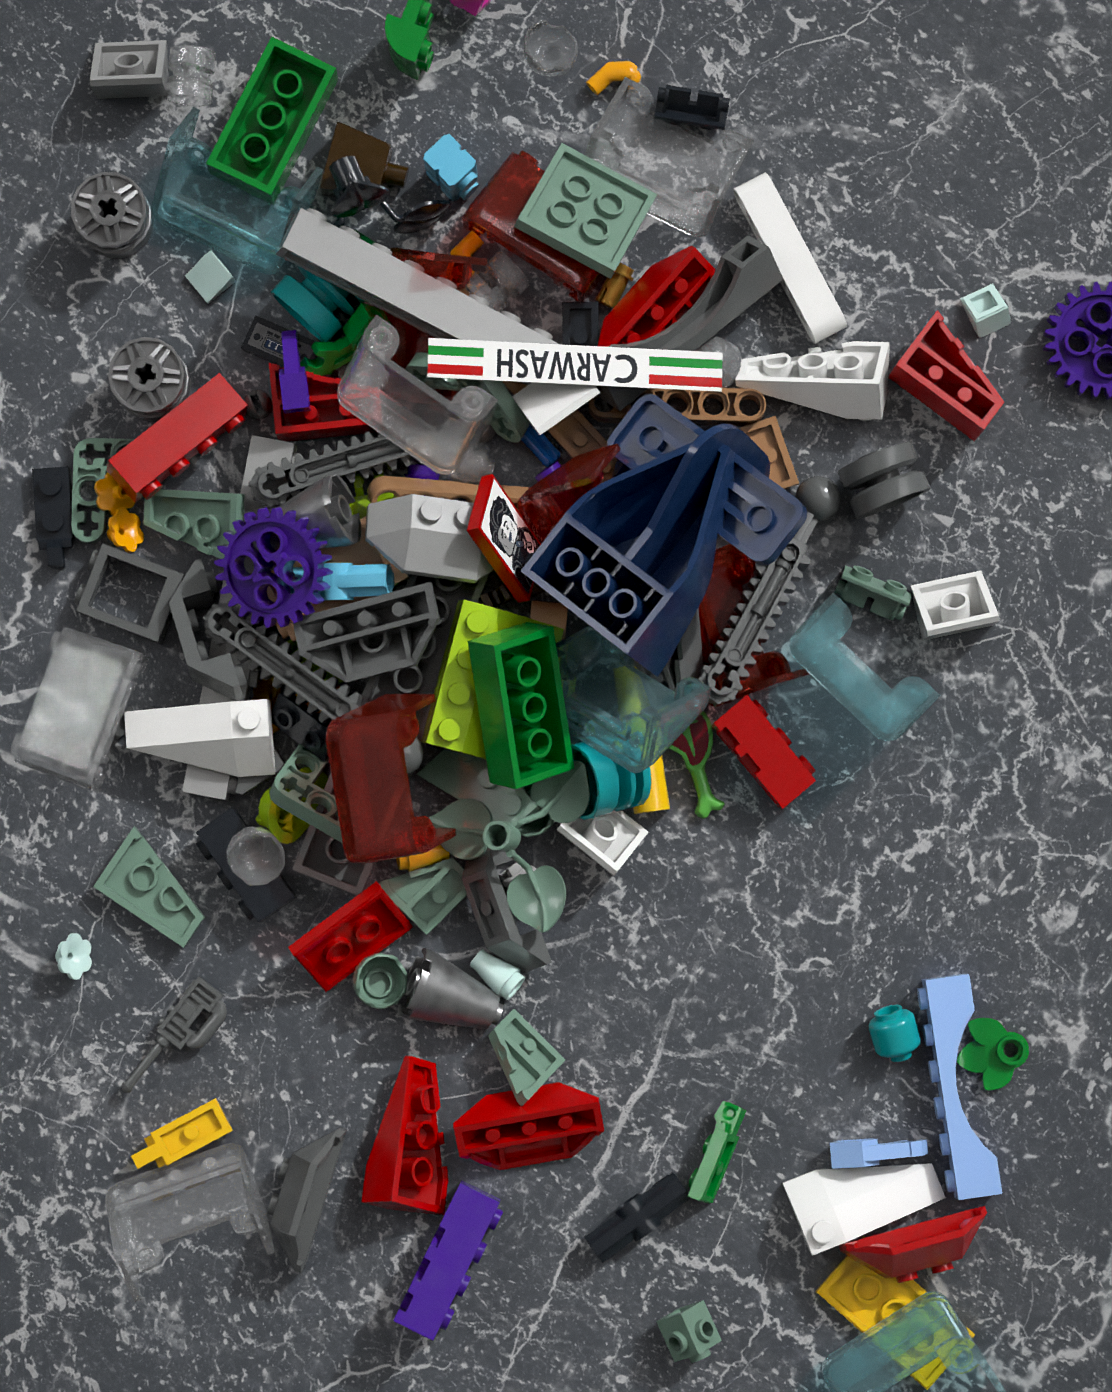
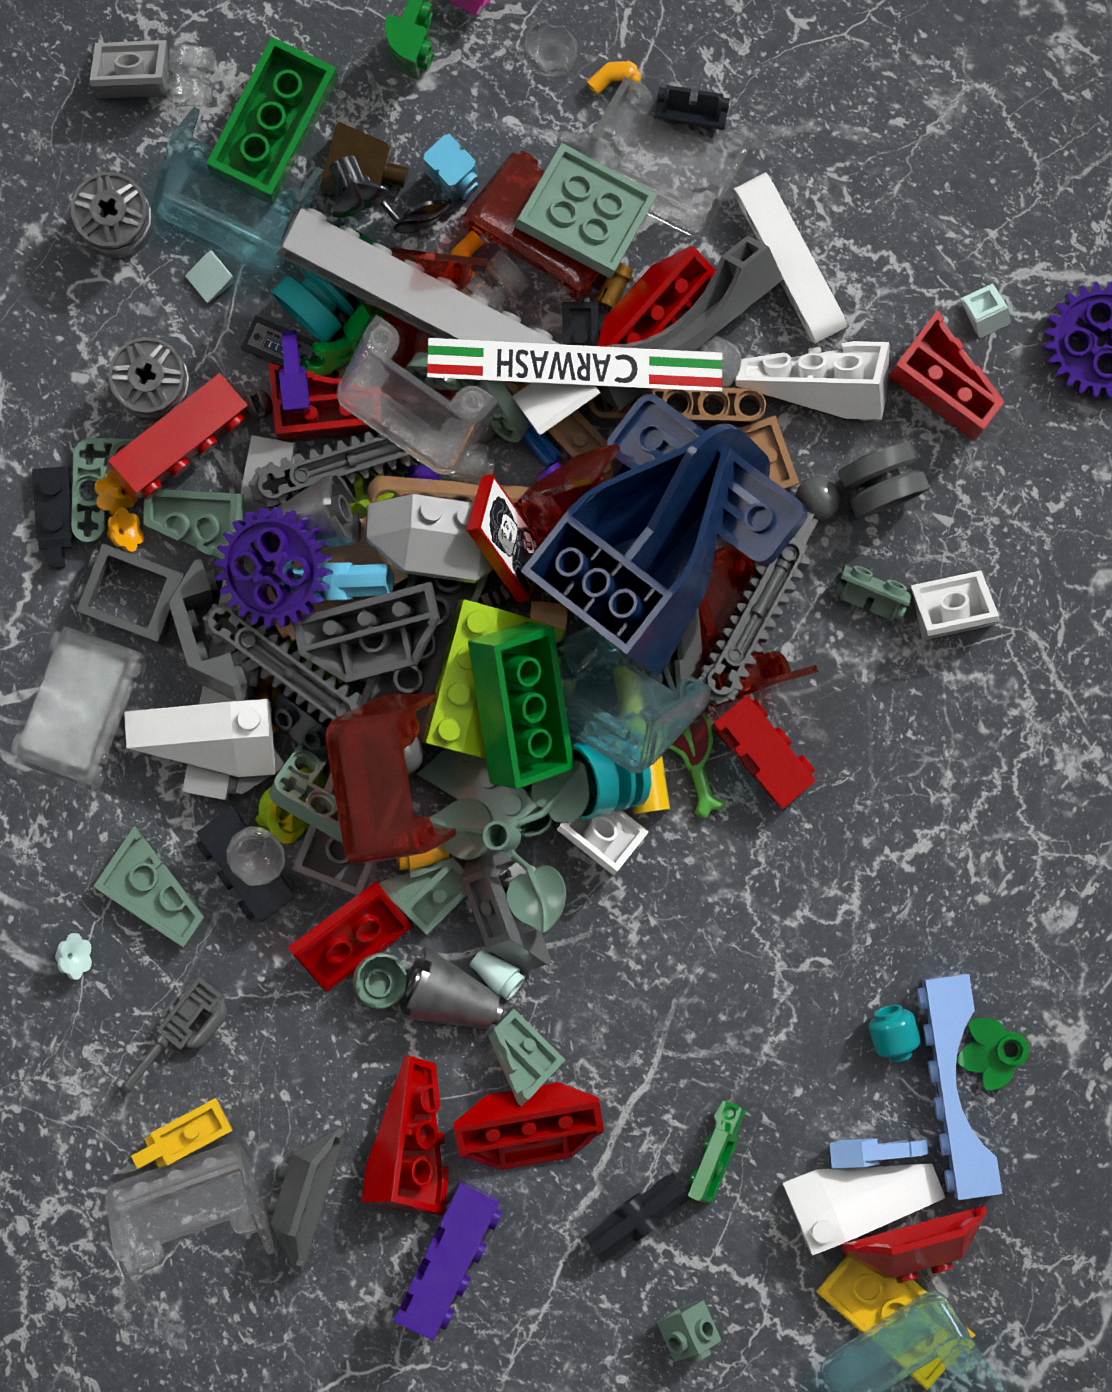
clear light blue windscreen [789,593,941,741] -> none

